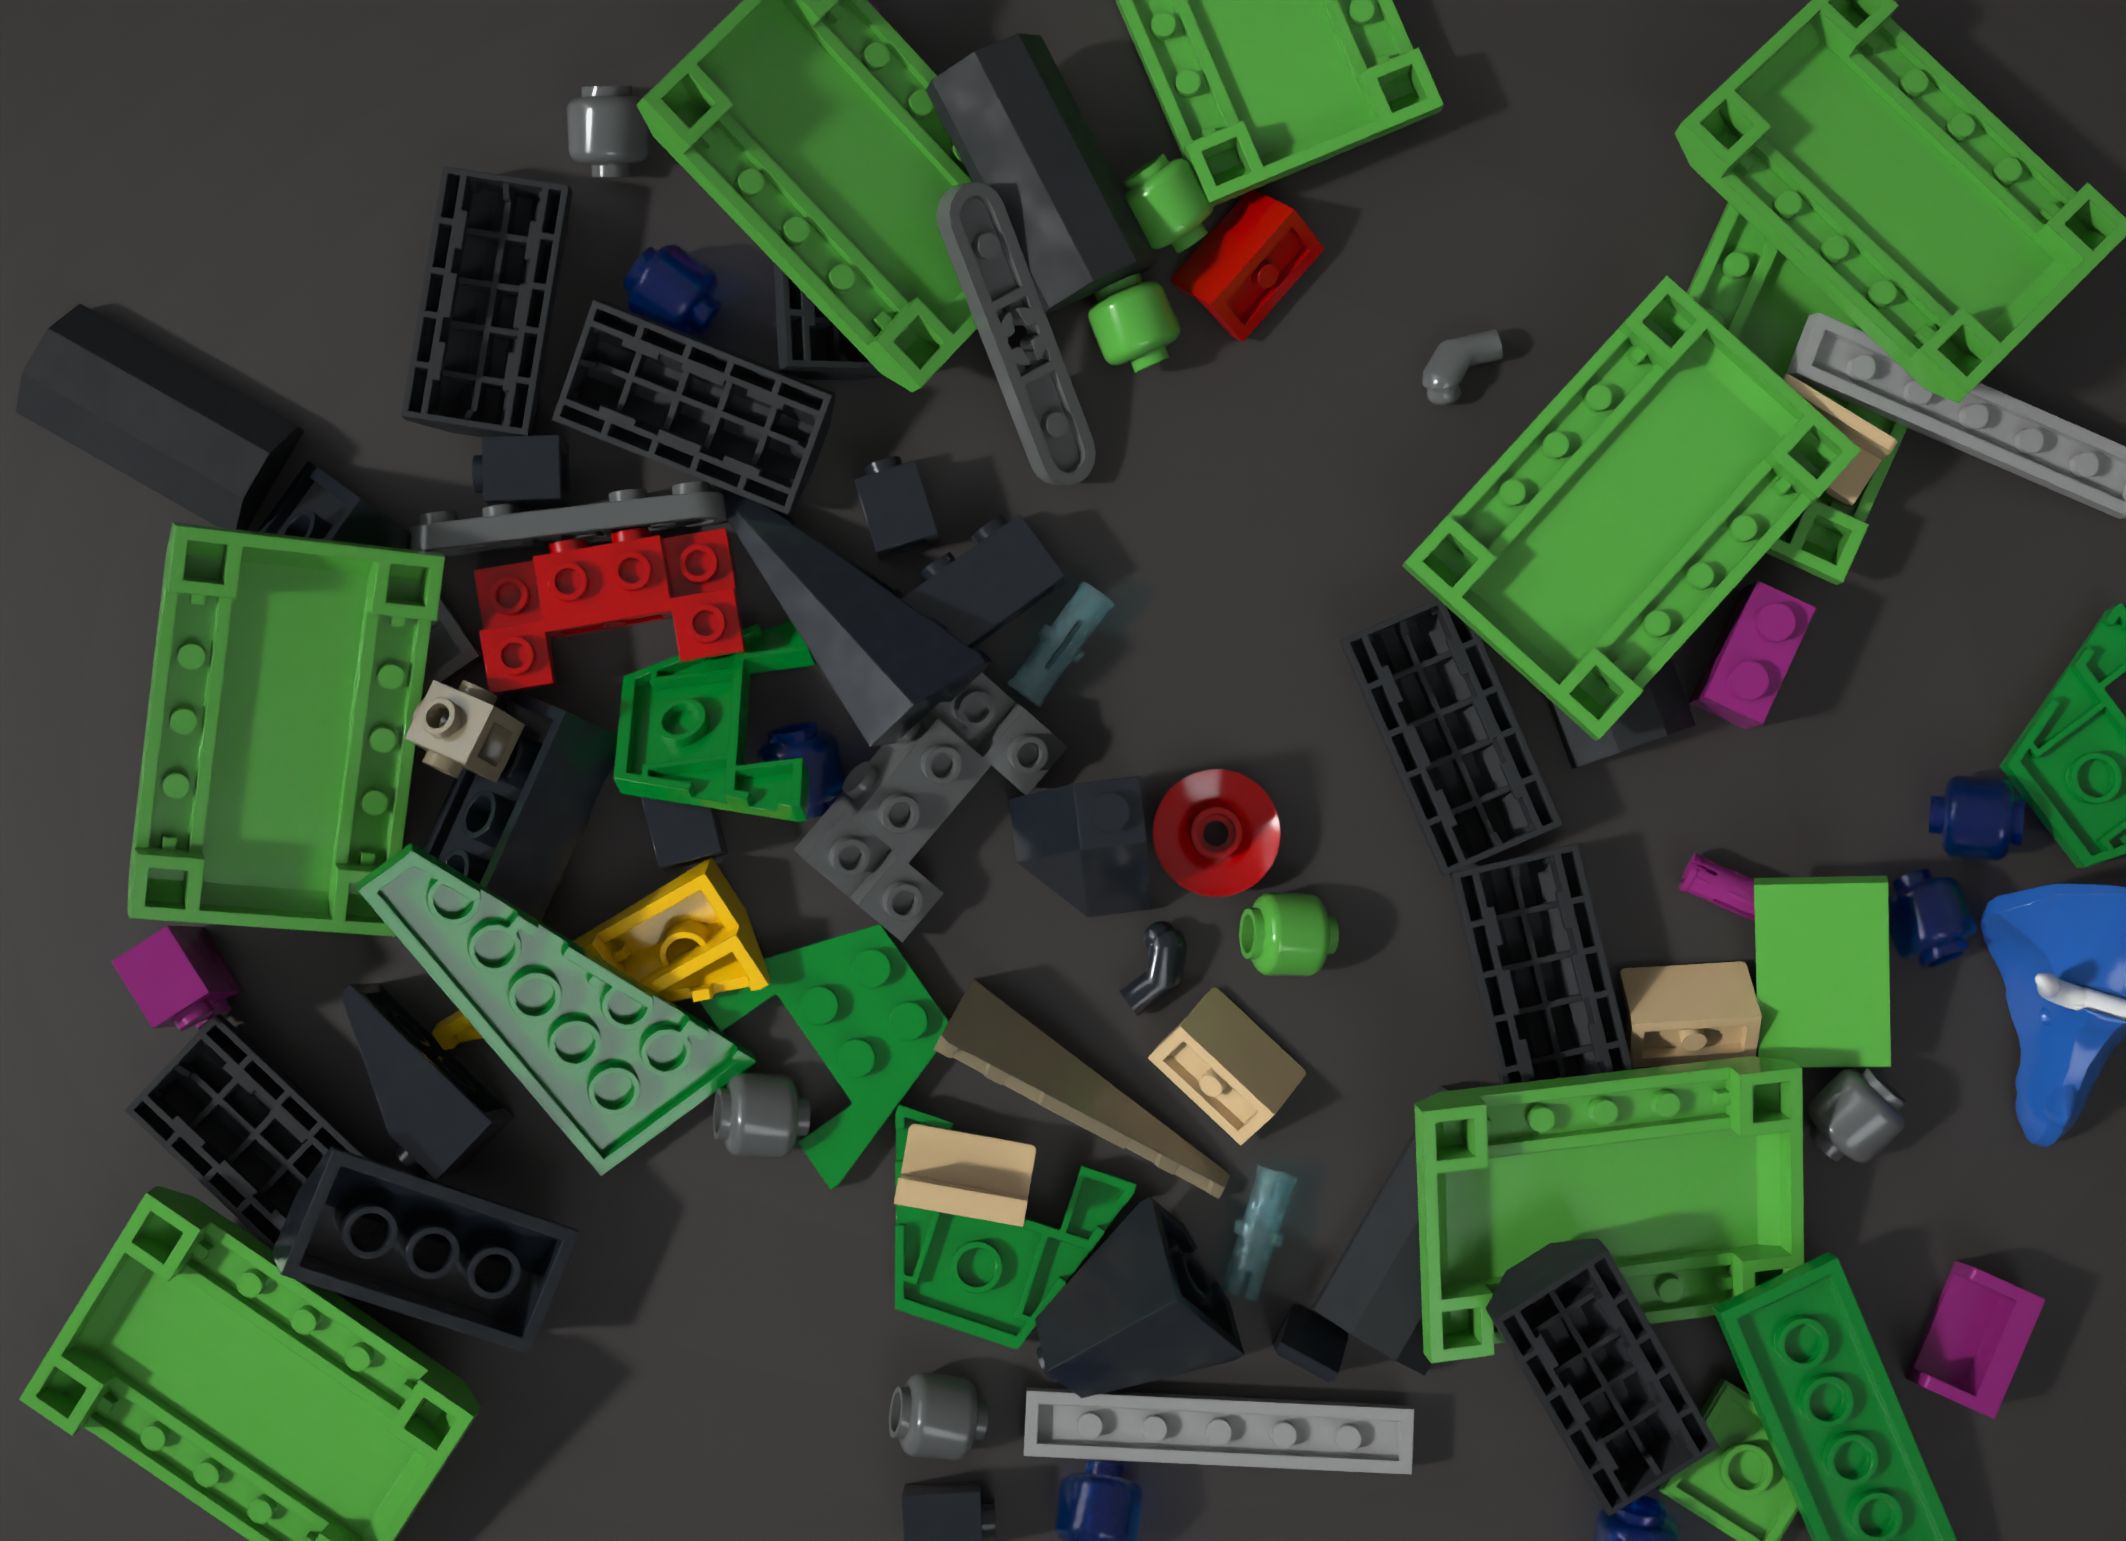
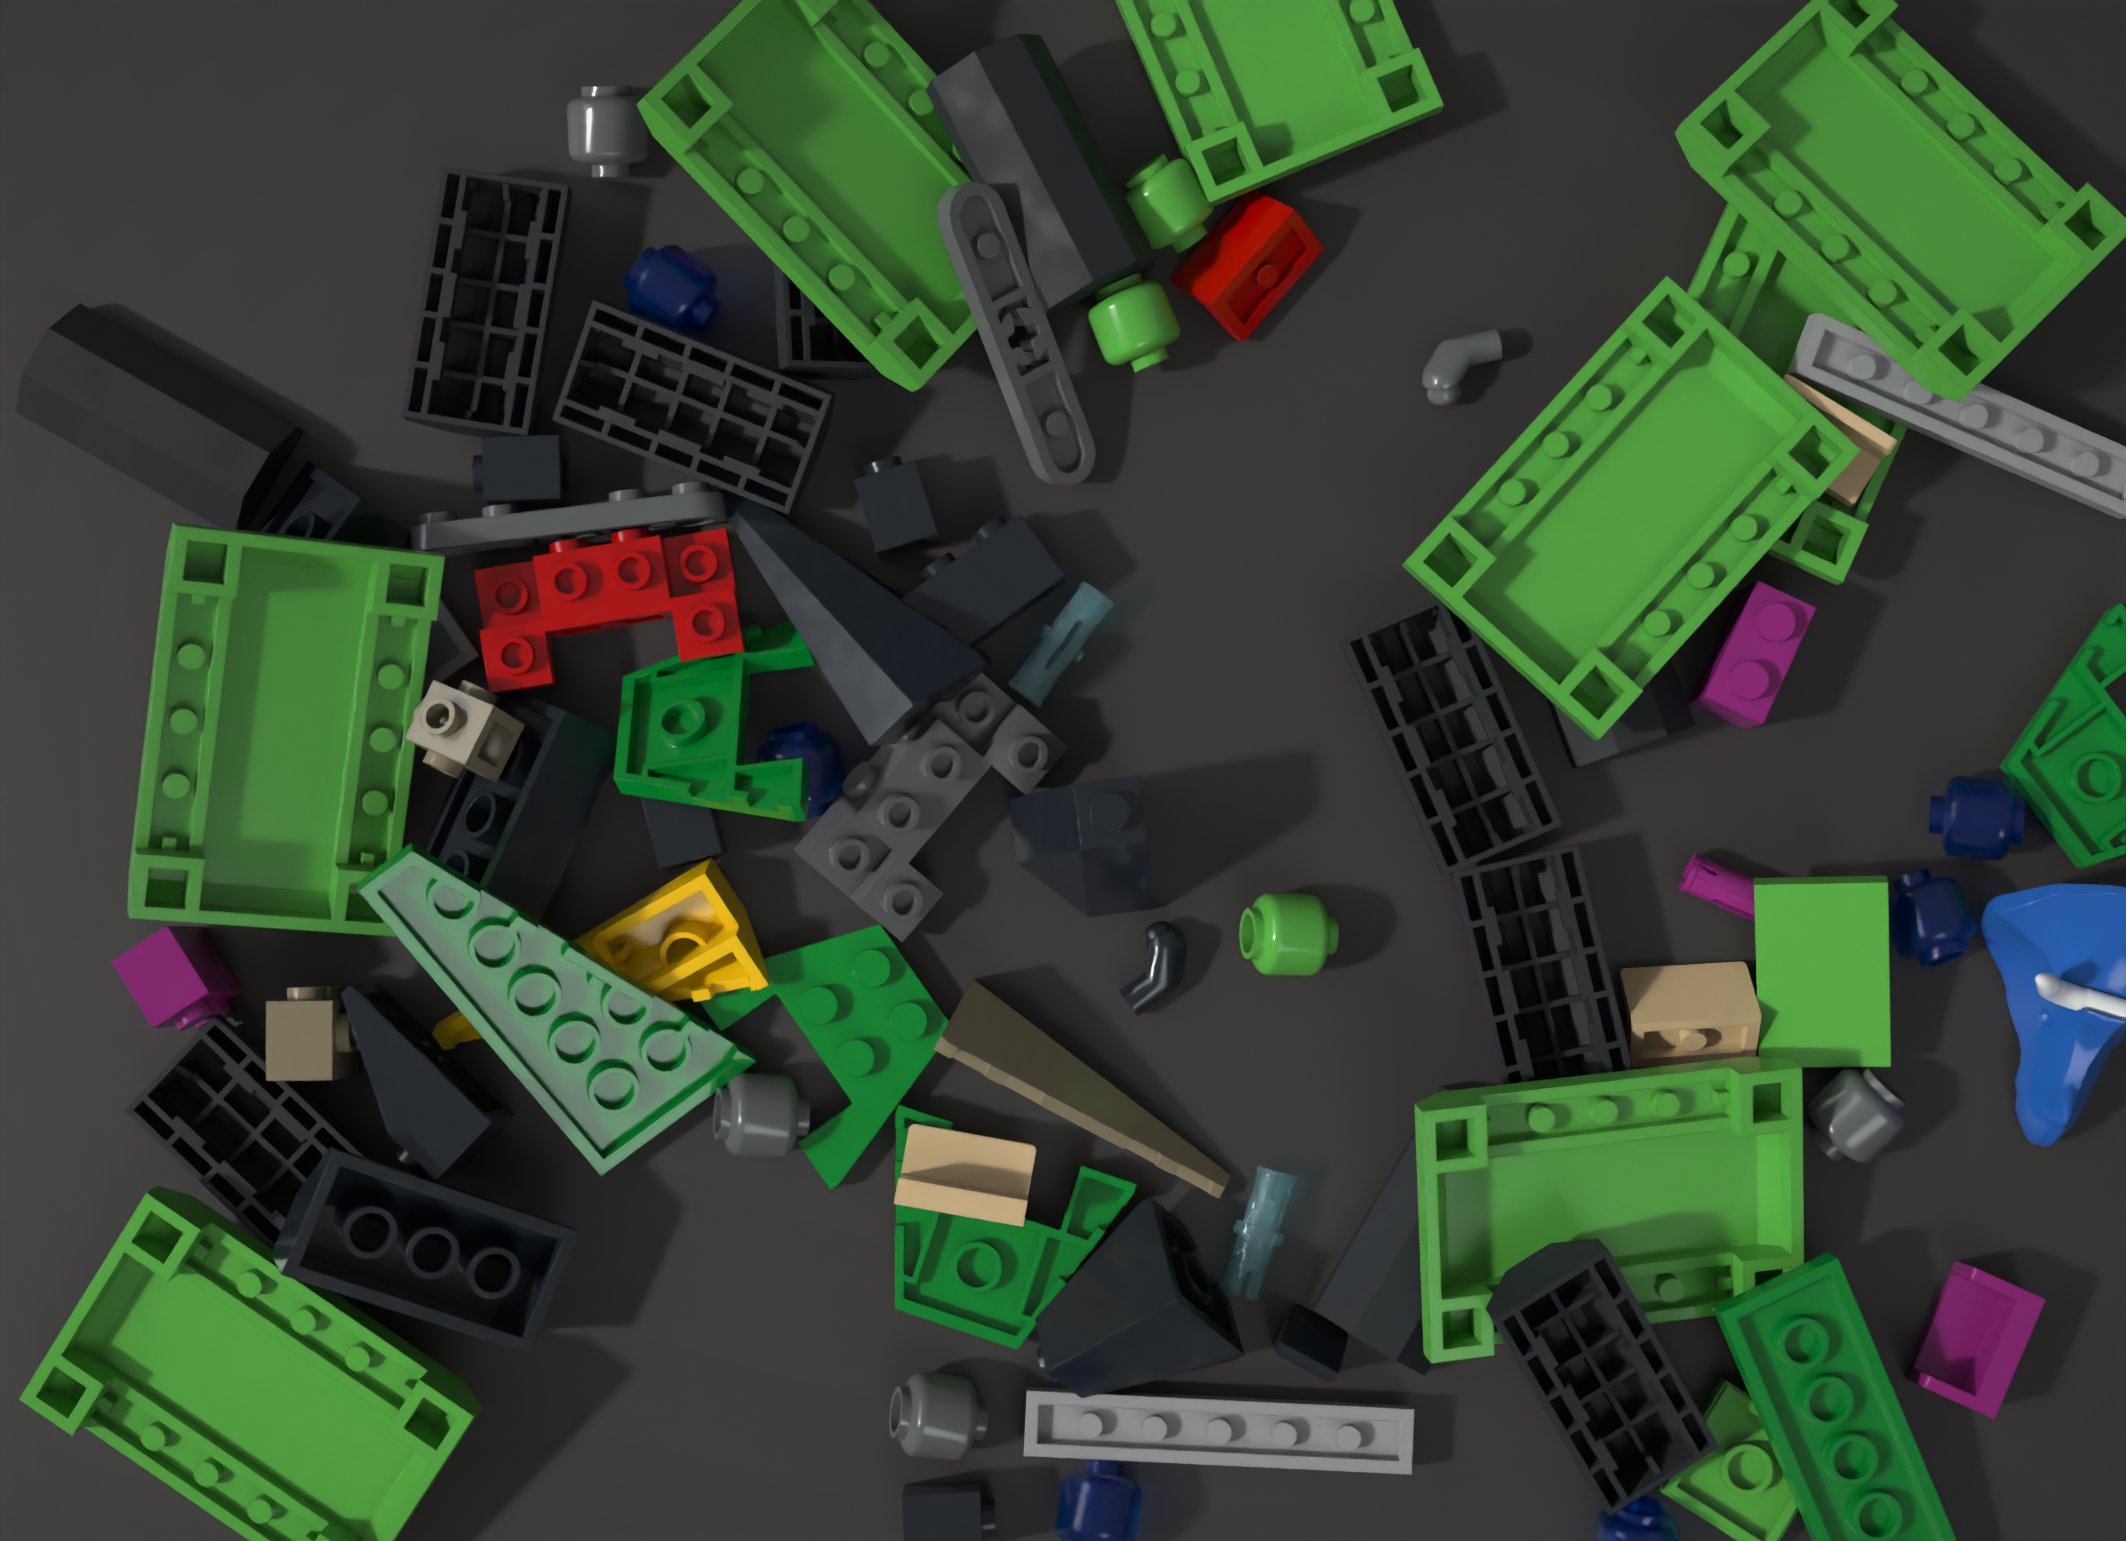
tan panel [1148,987,1306,1146] -> none
red dish [1152,769,1281,897] -> none
none -> dark tan brick [266,986,361,1081]

